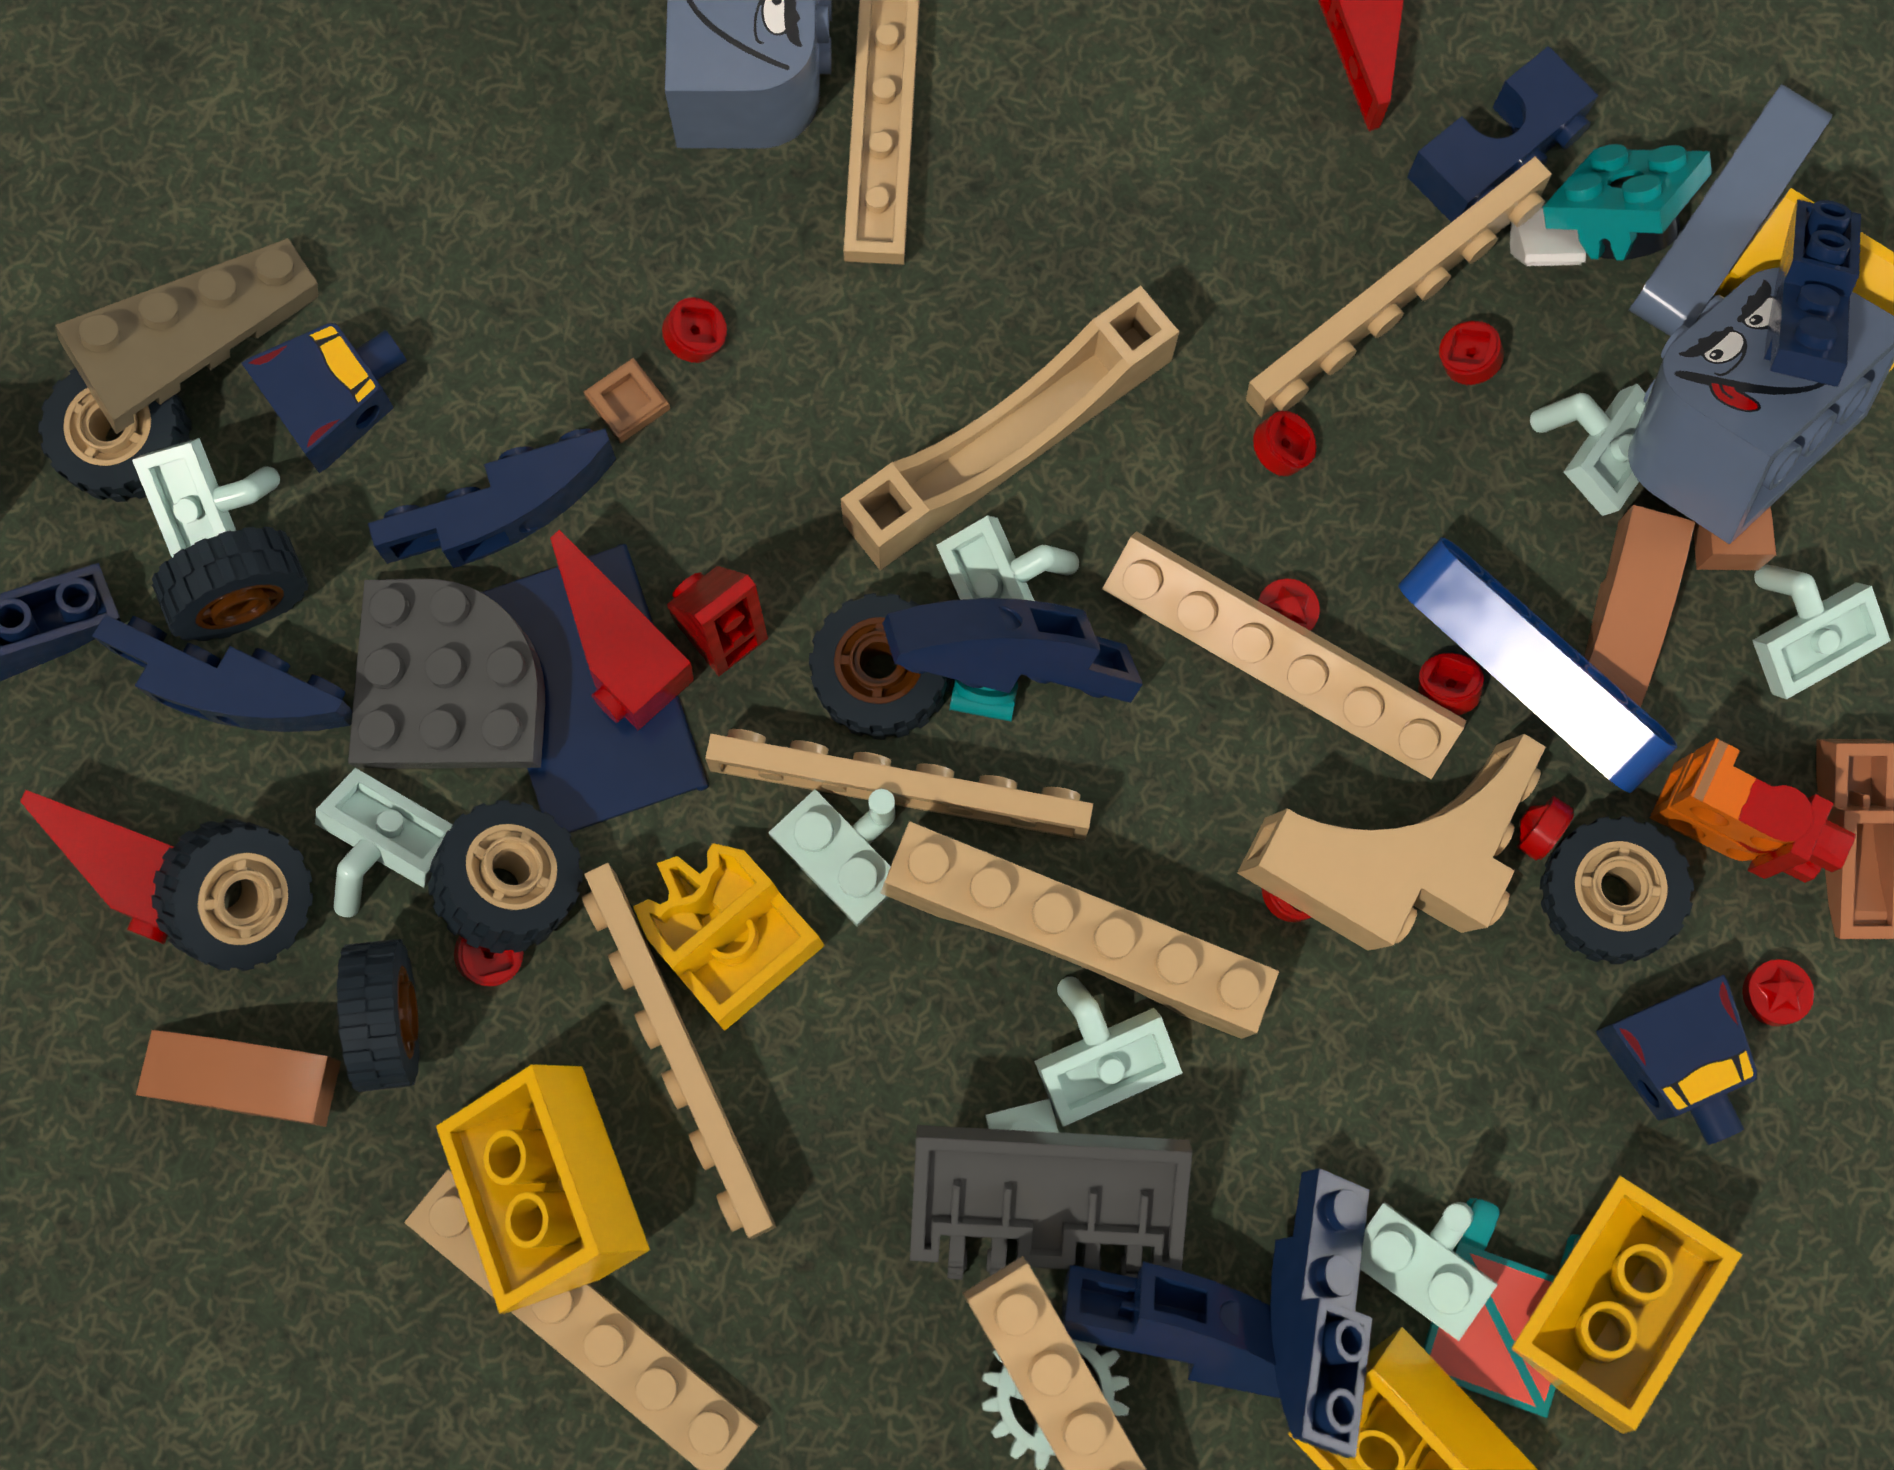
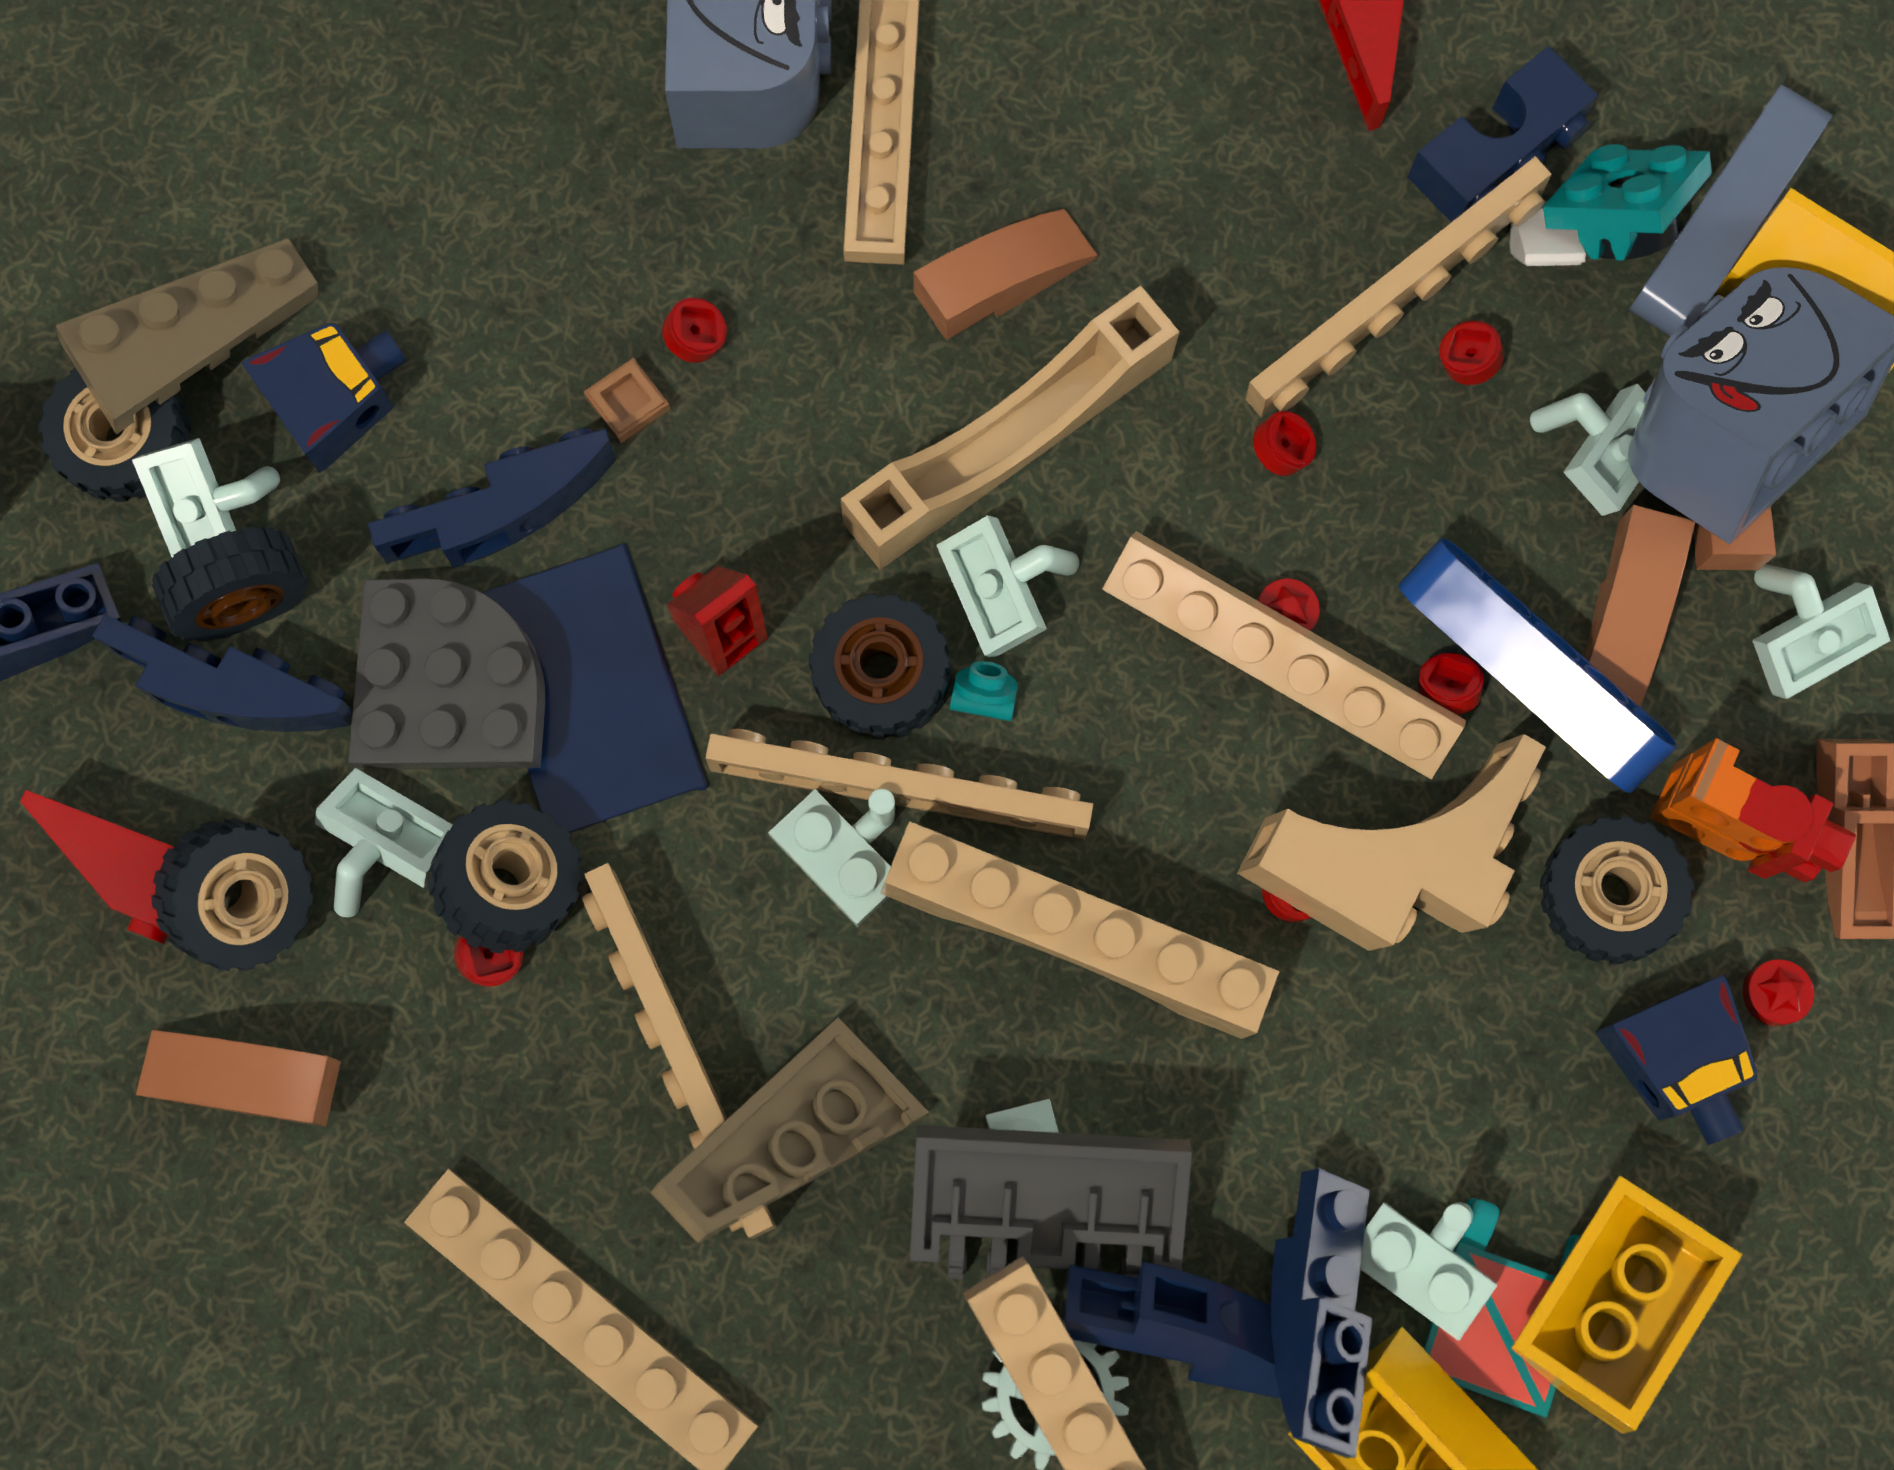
black wheel [337,939,420,1092] -> none
yellow slope [436,1064,650,1314] -> none
red slope [550,529,694,731] -> none
yellow plate [633,843,825,1031] -> none
dark blue slope [883,598,1143,703] -> none
light aqua plate [1034,976,1182,1127] -> none
red tile [1517,796,1574,861] -> none
dark blue slope [1764,199,1861,387] -> none
none -> dark tan wing [650,1017,929,1243]
none -> nougat slope [914,209,1098,341]

